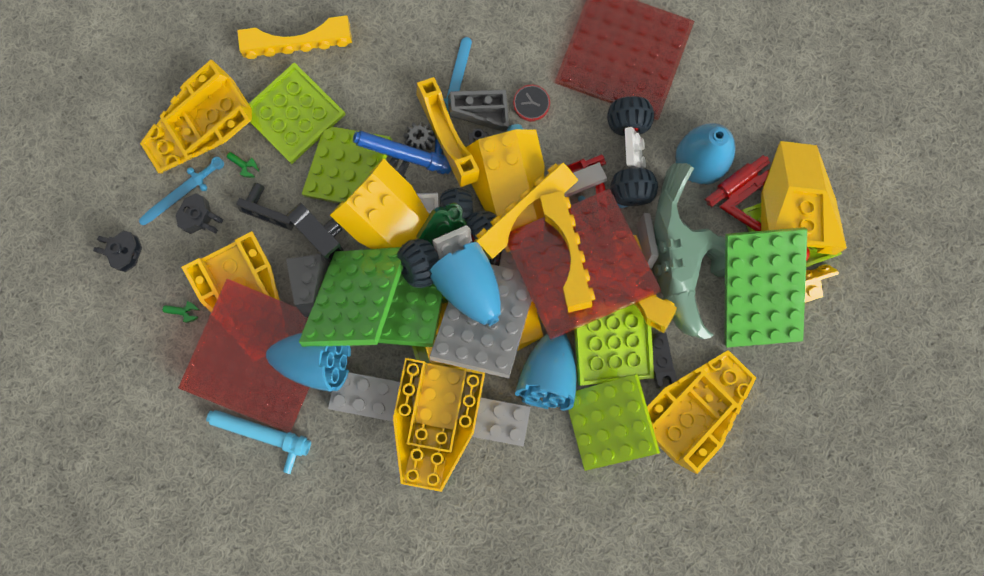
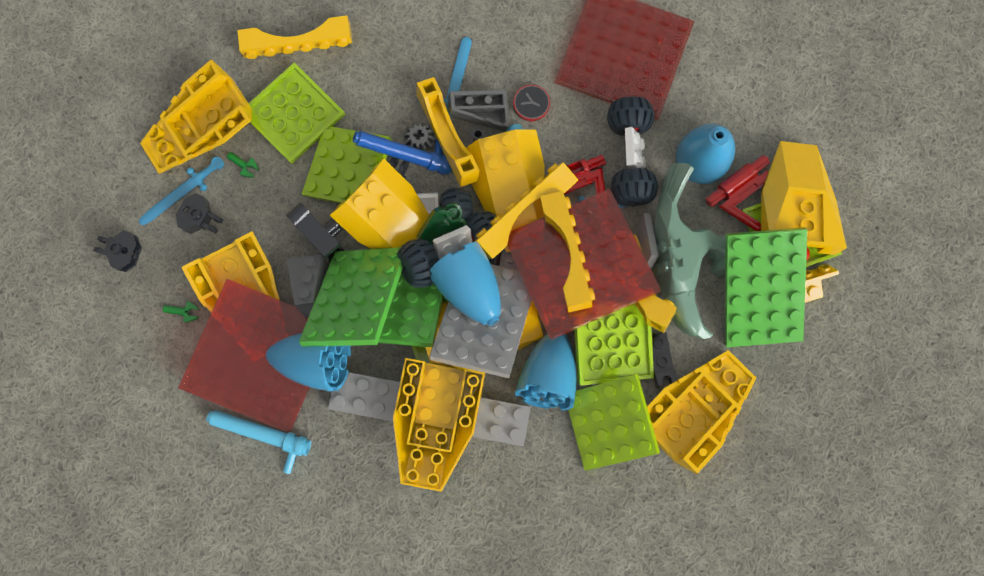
black piece [236,183,294,231] -> none
light grey tile [564,162,607,197] -> none

